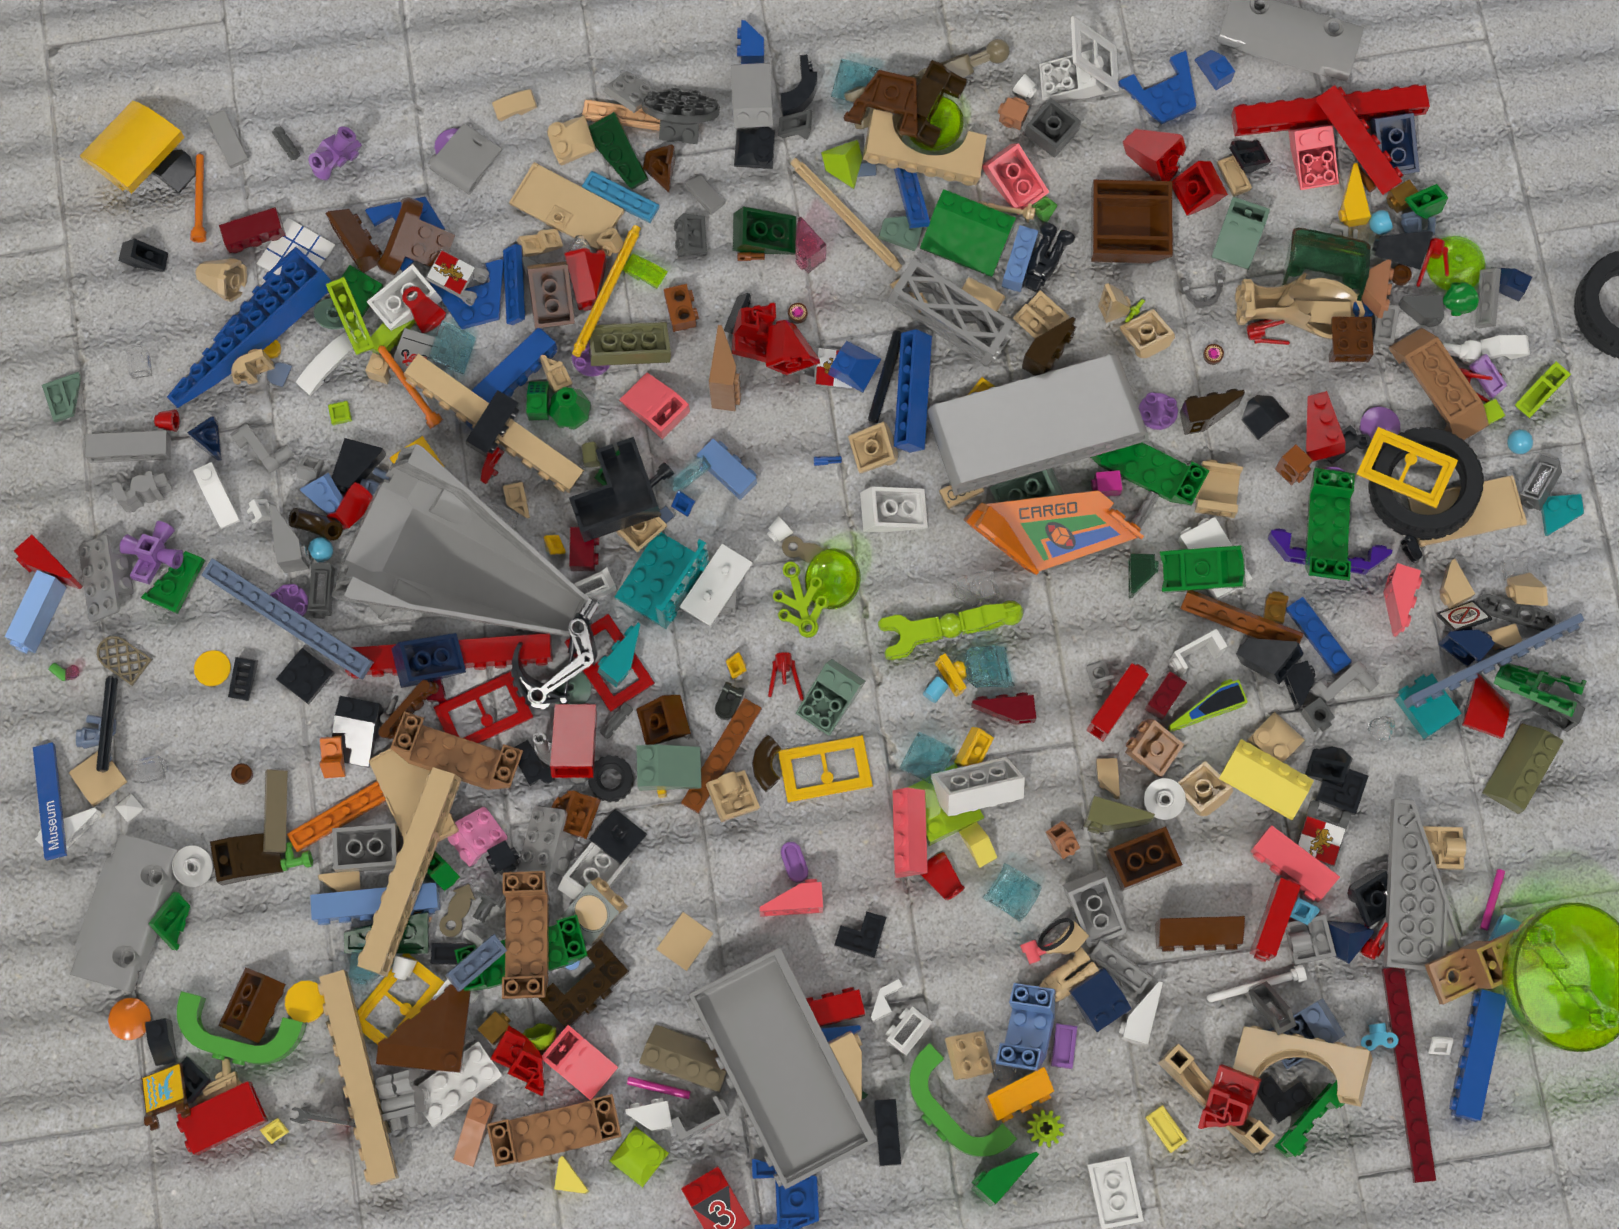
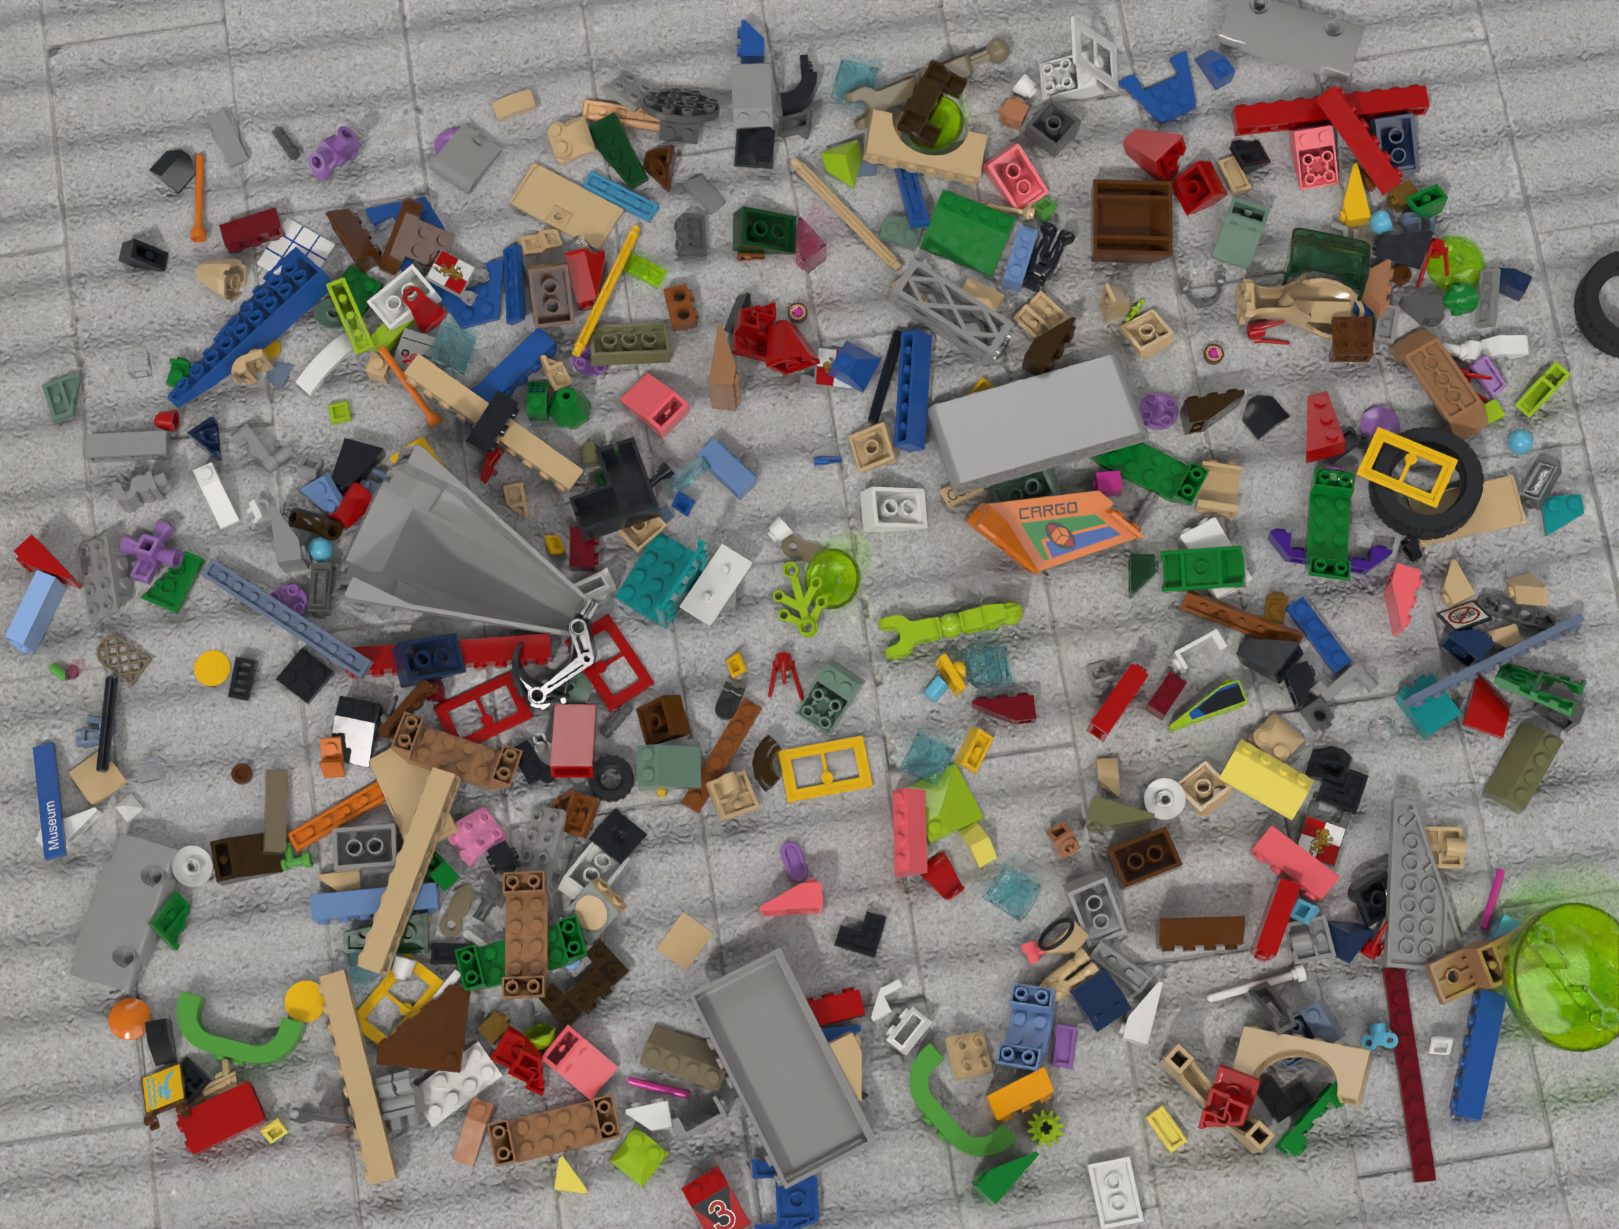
yellow slope [80,100,185,194] -> none
reddish brown slope [218,967,286,1043] -> none
sand blue plate [445,934,507,991] -> none
tan plate [596,228,624,256] -> none
teal slope [598,622,640,688] -> none
reddish brown wing [843,70,918,138] -> none
black brick [874,1099,901,1167] -> none
white slope [931,757,1025,816] -> none
medium nougat plate [1125,719,1184,777] -> none
dark orange brick [1275,444,1313,486] -> none
none -> green bracket [166,357,191,388]

